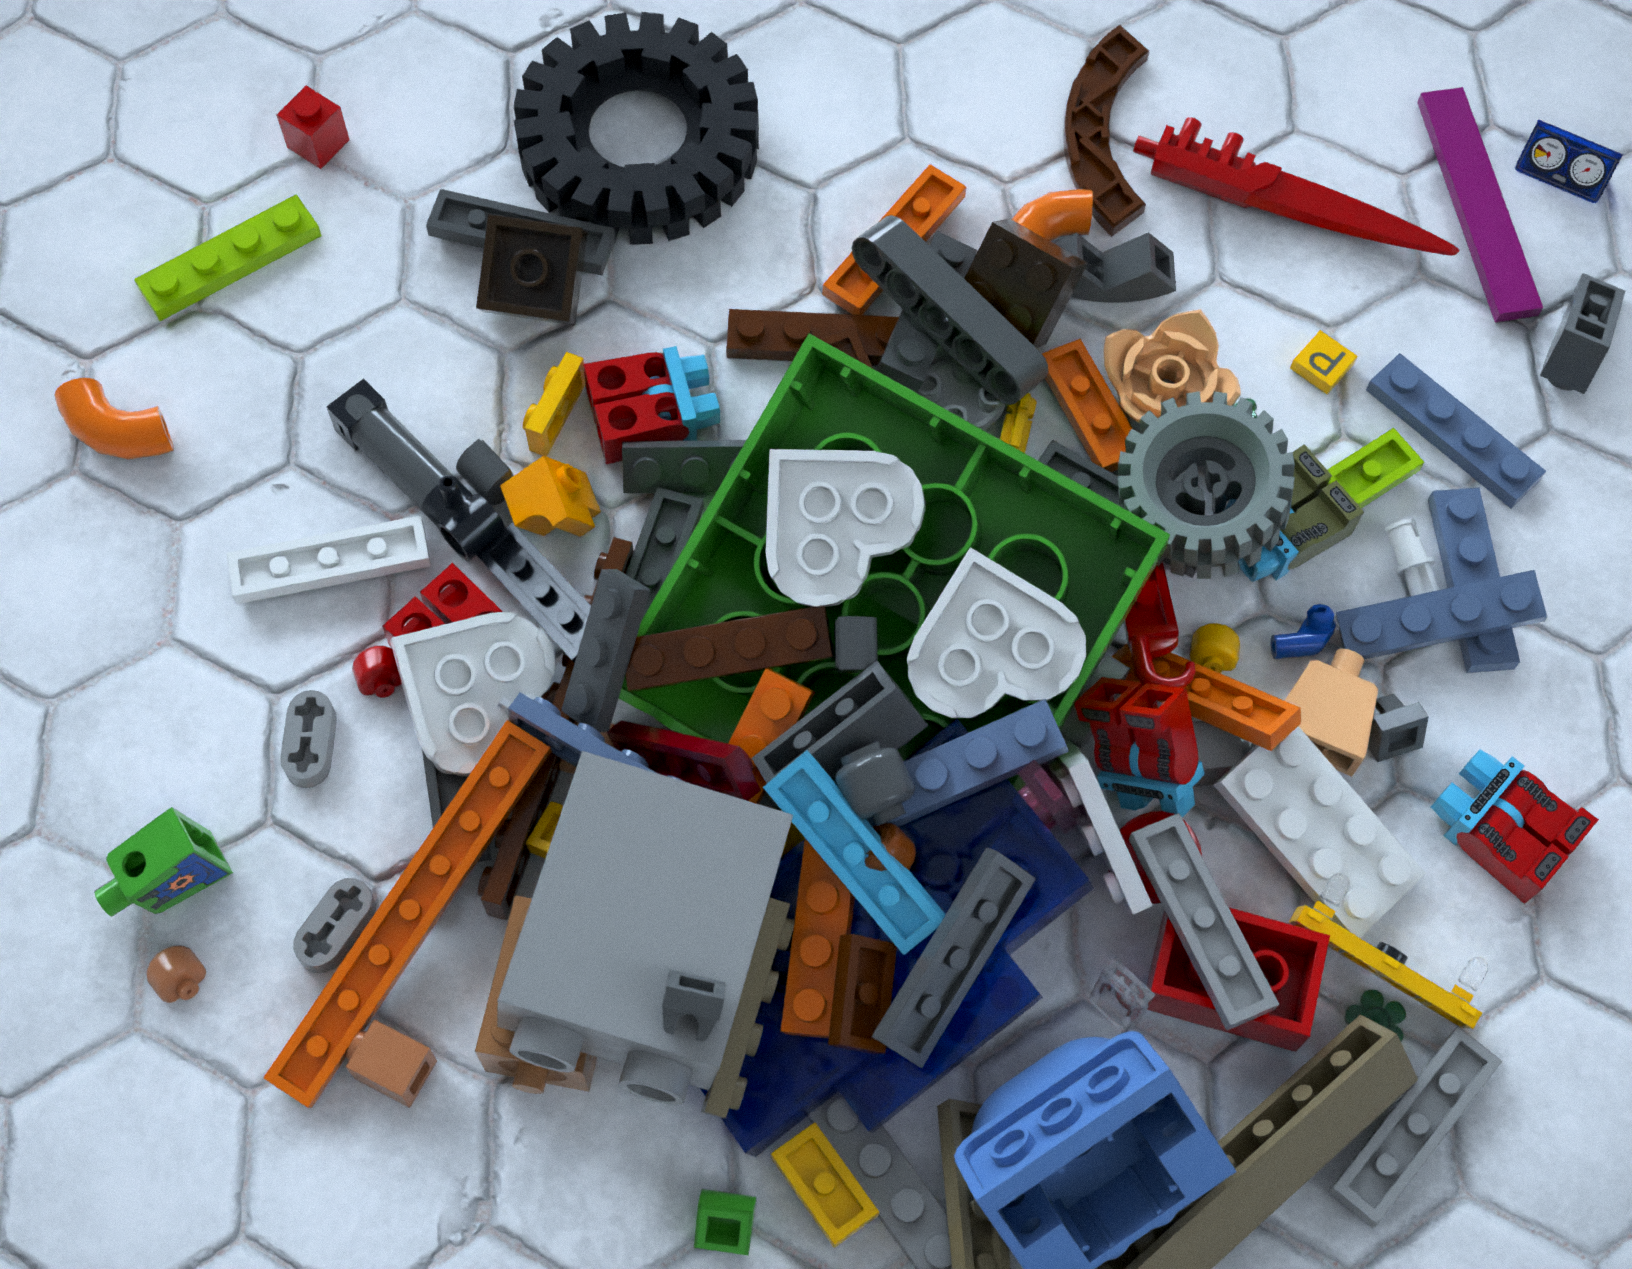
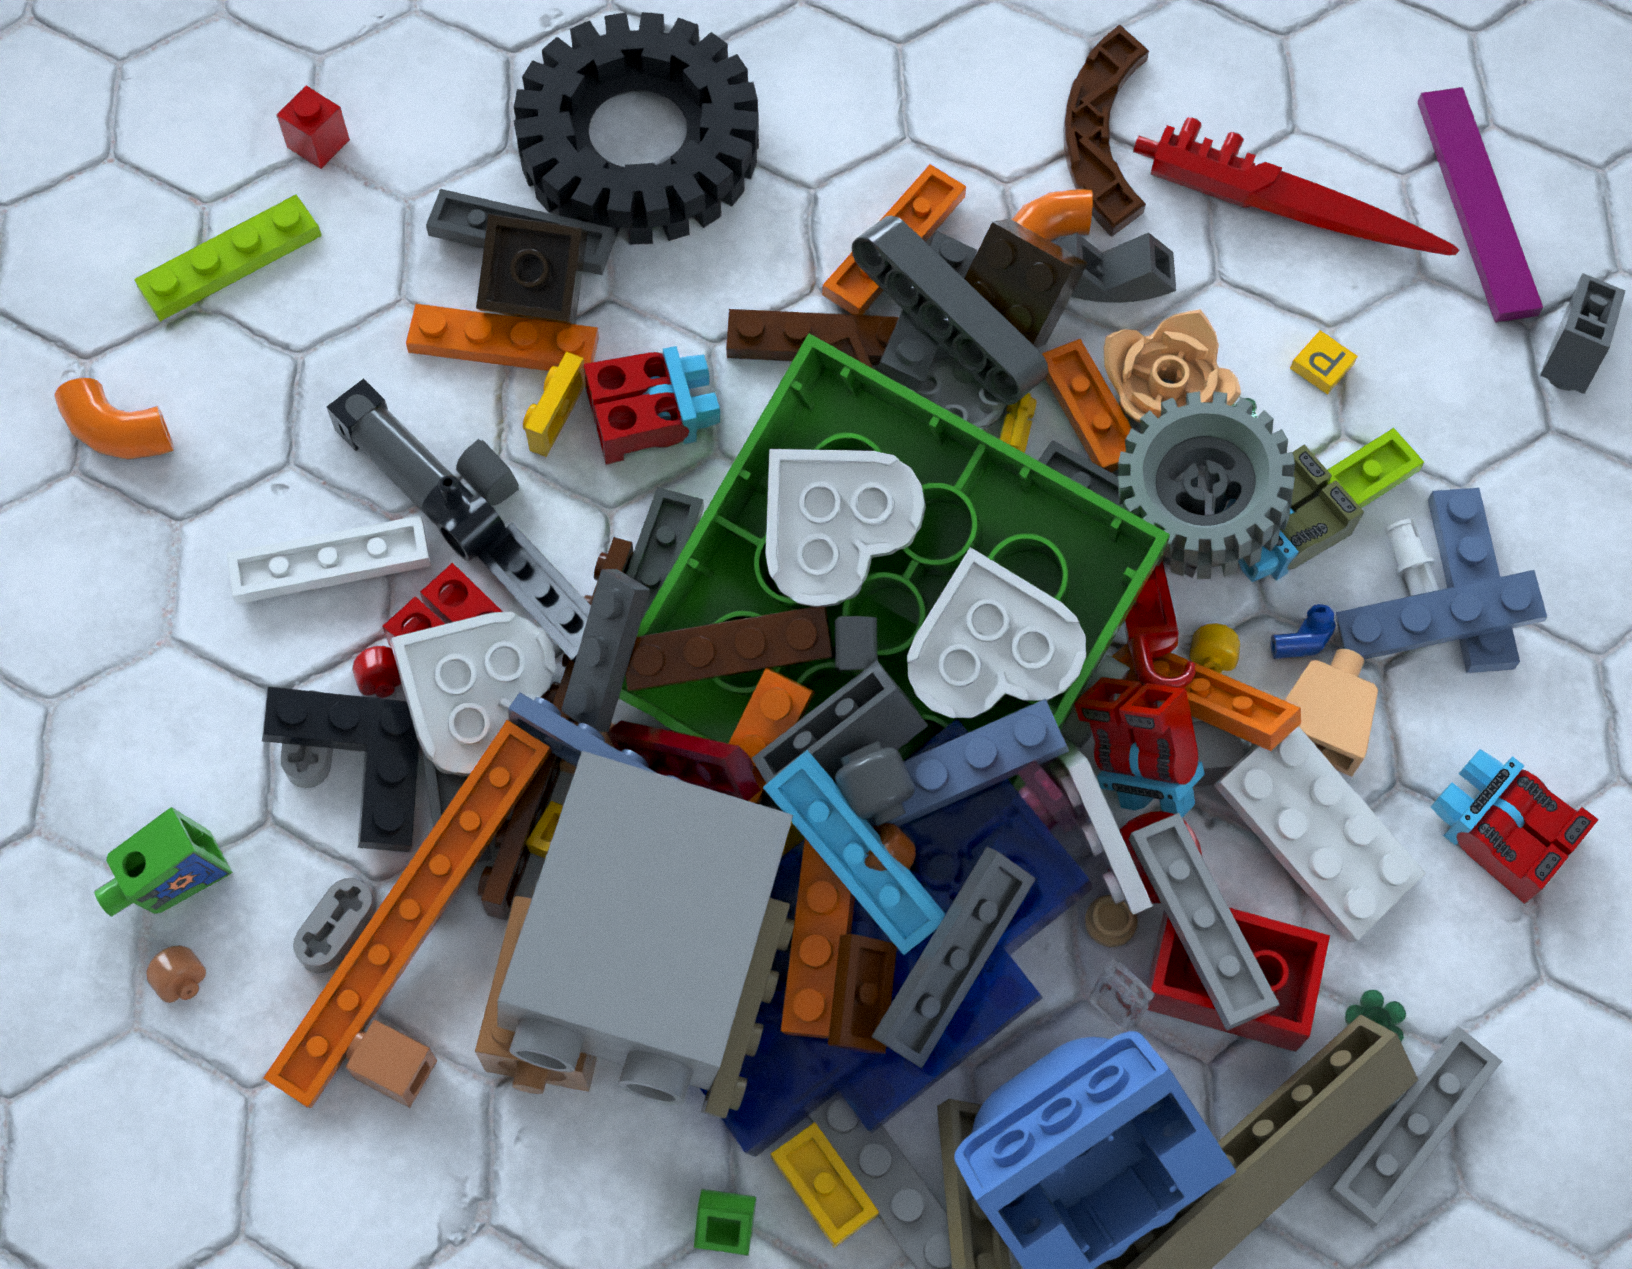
light orange brick [500,455,601,537] -> none
dark grey plate [622,440,746,493] -> none
dark grey tile [662,970,726,1041] -> none
yellow piece [1289,873,1488,1029] -> none
sand blue plate [1366,353,1546,509] -> none
dark grey tile [1368,694,1429,762] -> none
slope [1515,119,1623,203] -> none
none -> black plate [262,687,419,852]
none -> orange plate [406,304,599,371]
none -> tan plate [1085,895,1138,947]

